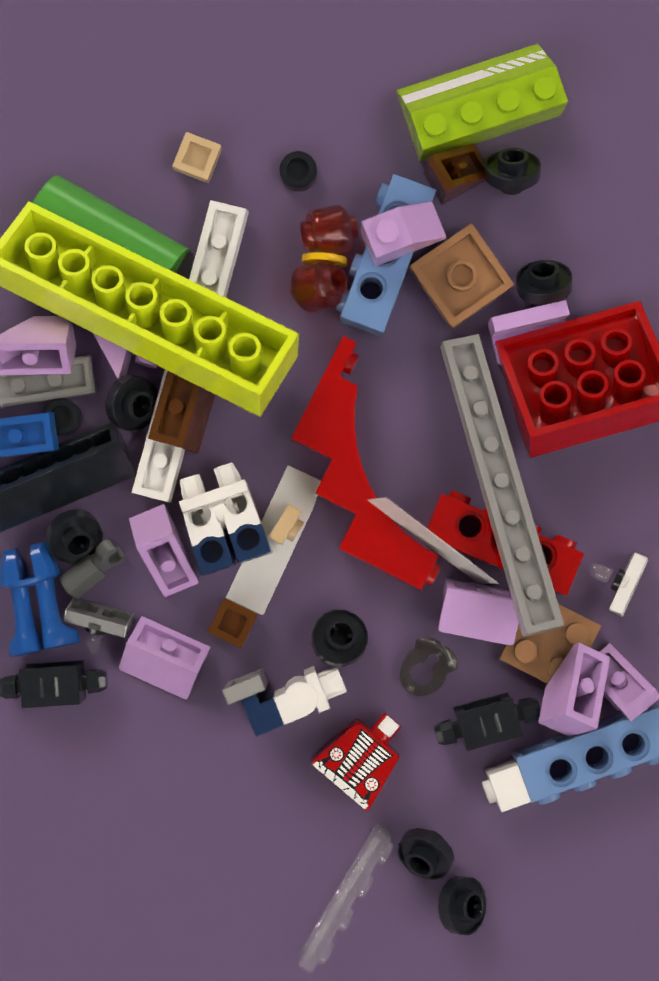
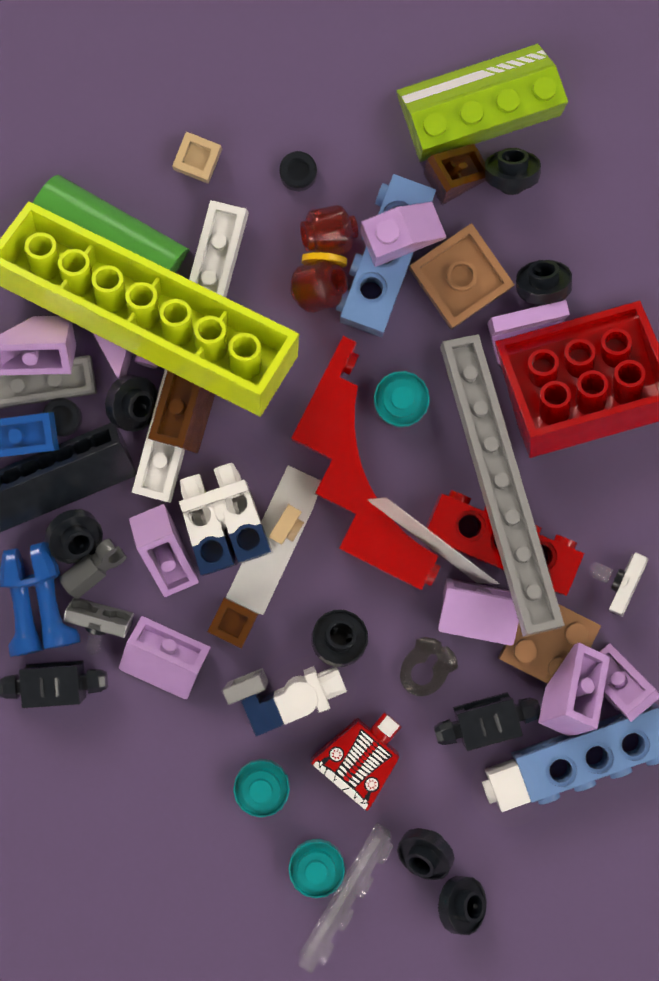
none -> teal plate [233,759,290,818]
none -> teal plate [288,839,345,898]
none -> teal plate [374,371,430,428]

